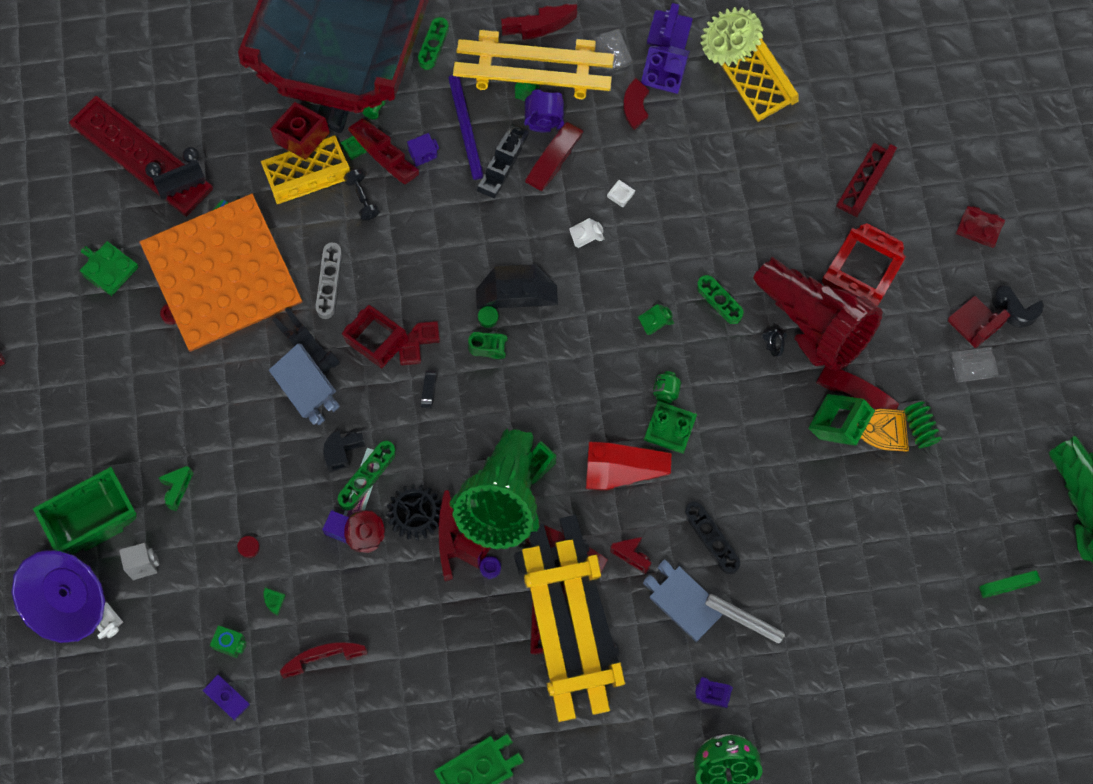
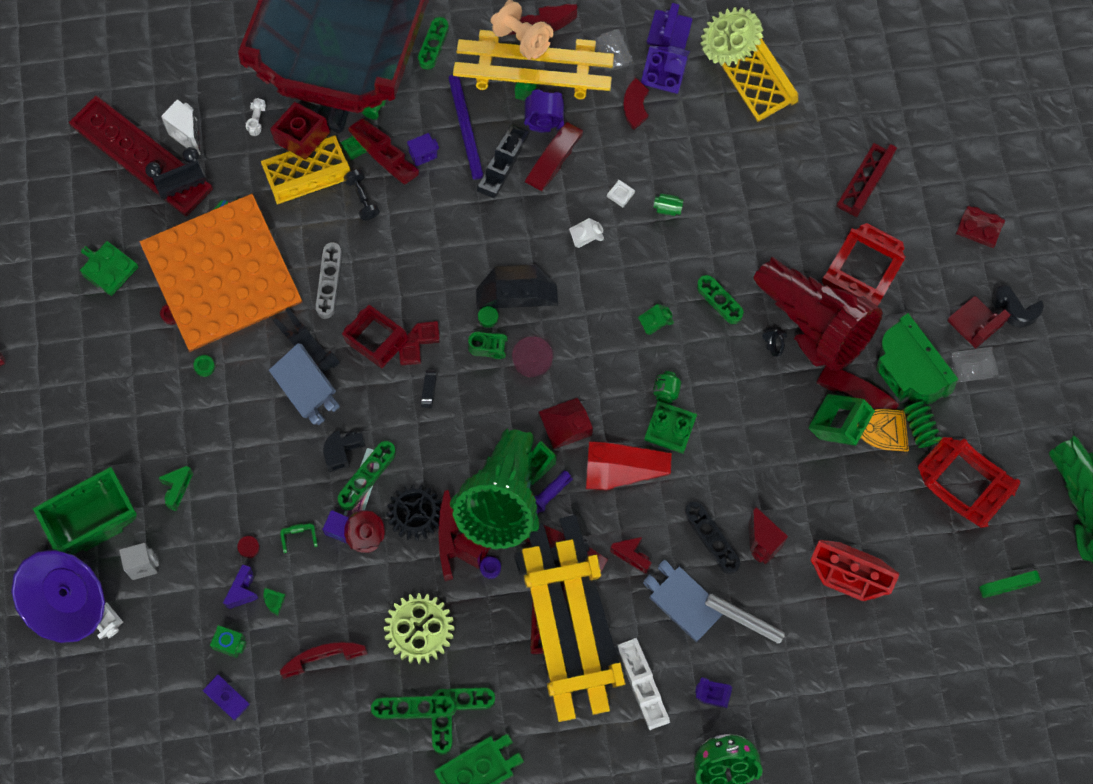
none -> white slope [161,100,201,155]
none -> green tile [193,355,215,377]
none -> dark purple slope [223,564,258,609]
none -> white bar [246,98,266,136]
none -> green piece [280,523,318,553]
none -> green beam [371,696,457,719]
none -> yellowish green gear [384,593,454,664]
none -> green beam [432,688,495,755]
none -> light nougat piece [491,0,553,60]
none -> clear pink tile [512,336,553,377]
none -> dark purple pin [534,470,573,514]
none -> dark red slope [539,398,593,450]
none -> white slope [617,638,670,730]
none -> green brick [653,193,683,216]
none -> dark red slope [749,507,788,565]
none -> red wedge [811,540,900,601]
none -> green container [876,313,958,406]
none -> red wedge [918,437,1020,528]

